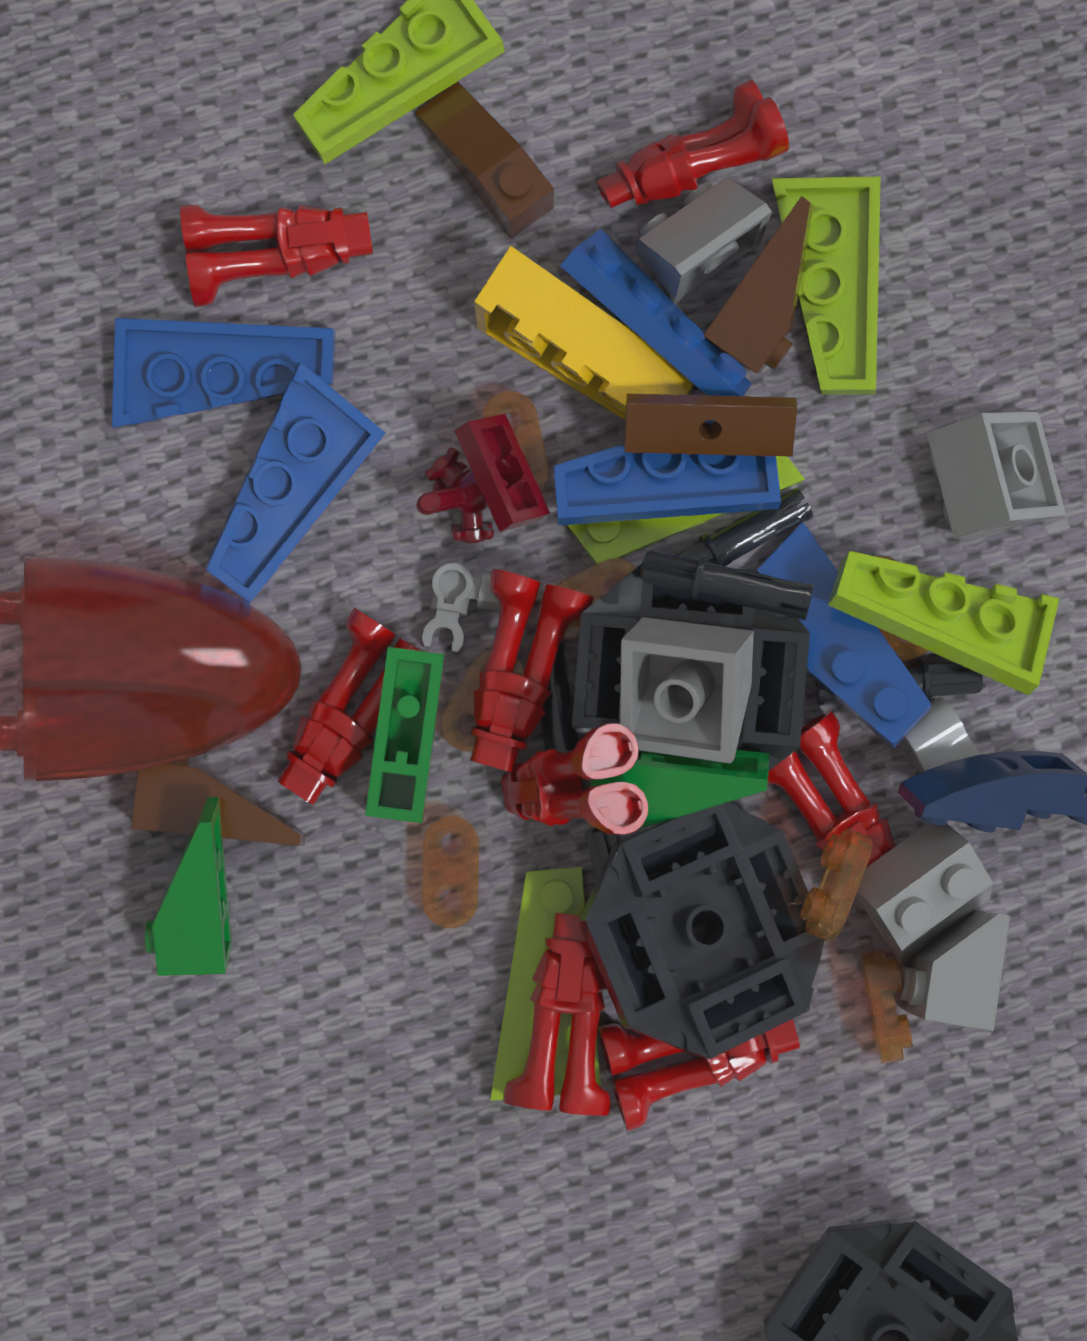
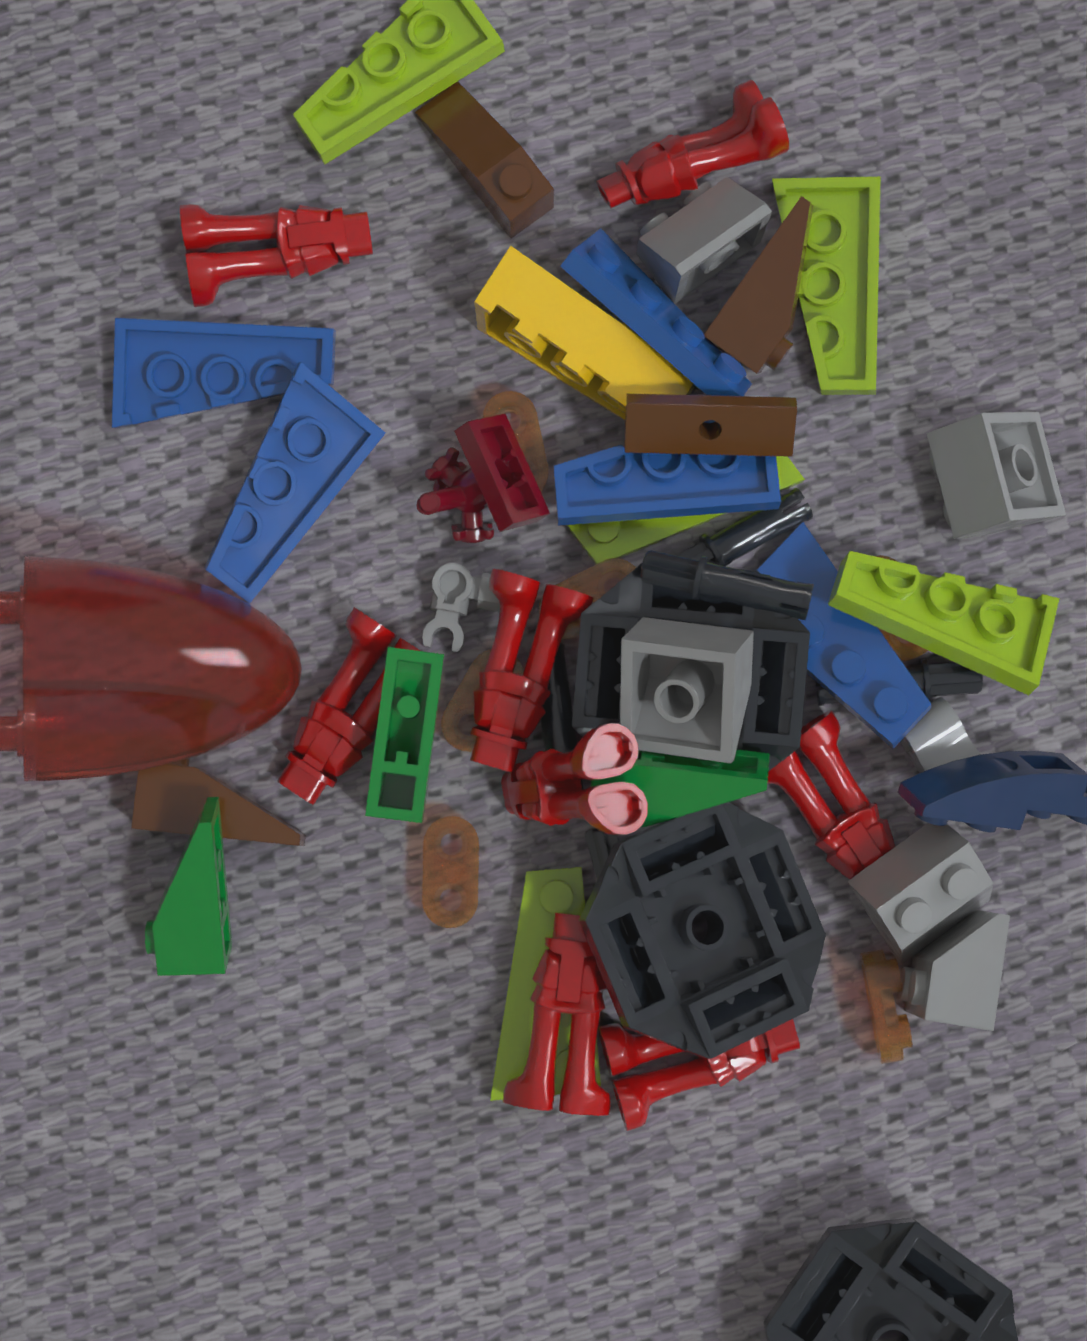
clear orange plate [801,828,872,942] -> none

